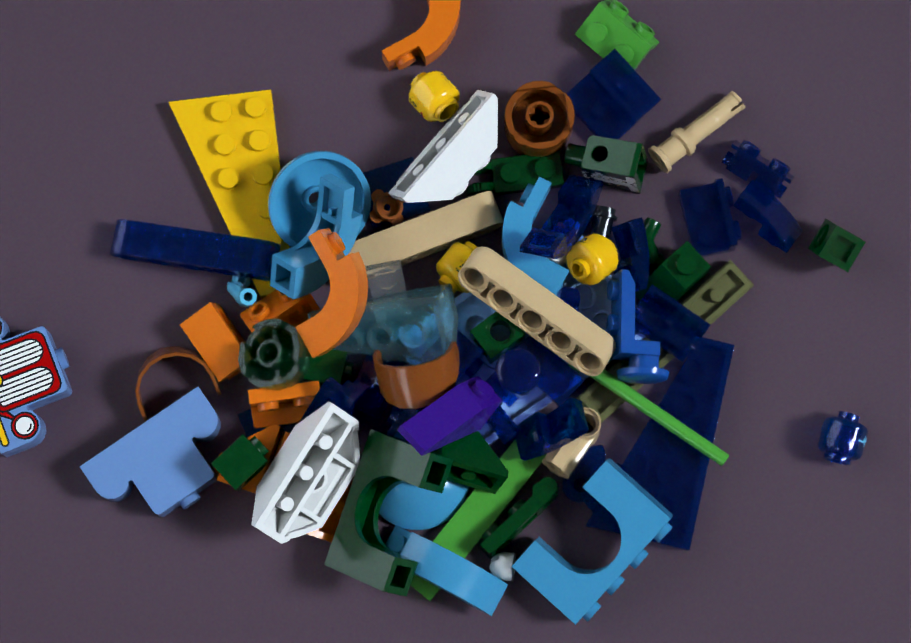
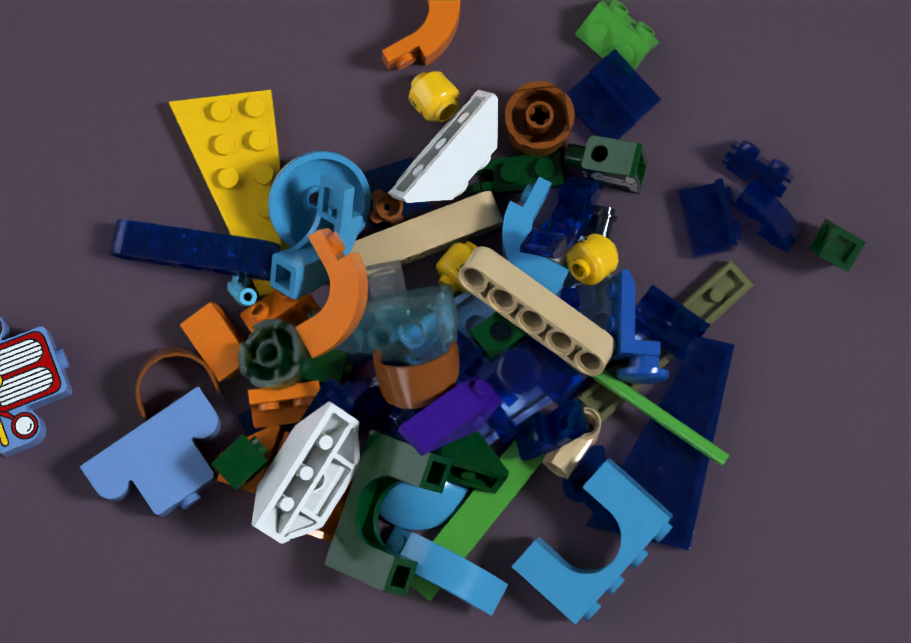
dark green hinge [480,476,559,559] -> none
white hinge [489,552,516,581] -> none
clear blue slope [612,217,649,292] -> none
dark green arm [633,218,664,270] -> none
dark green slope [635,241,711,319] -> none
tan pin [648,91,745,173] -> none
clear blue head [817,411,868,466] -> none

